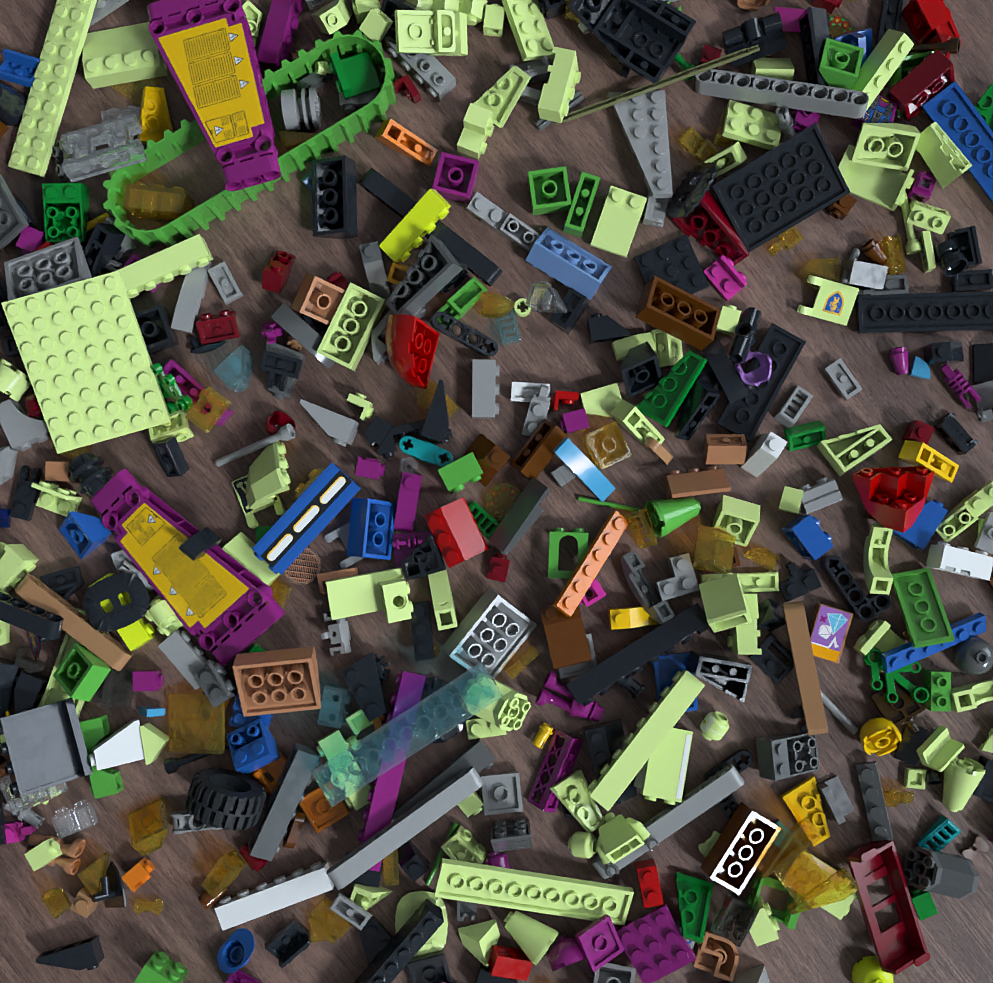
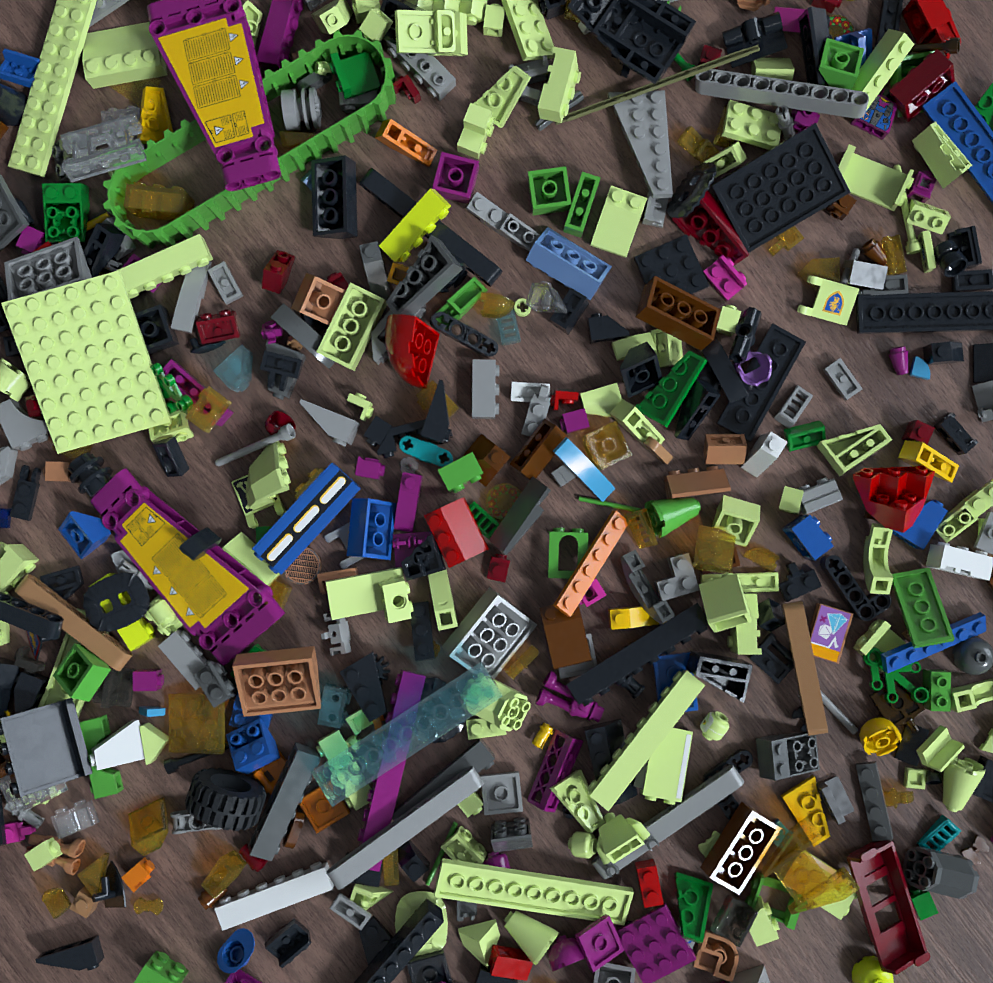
yellowish green bracket [31,481,82,517] -> none
clear yellow slope [309,897,352,943] -> none
yellowish green slope [851,123,921,171] -> none
magenta hinge [941,363,981,409] -> none

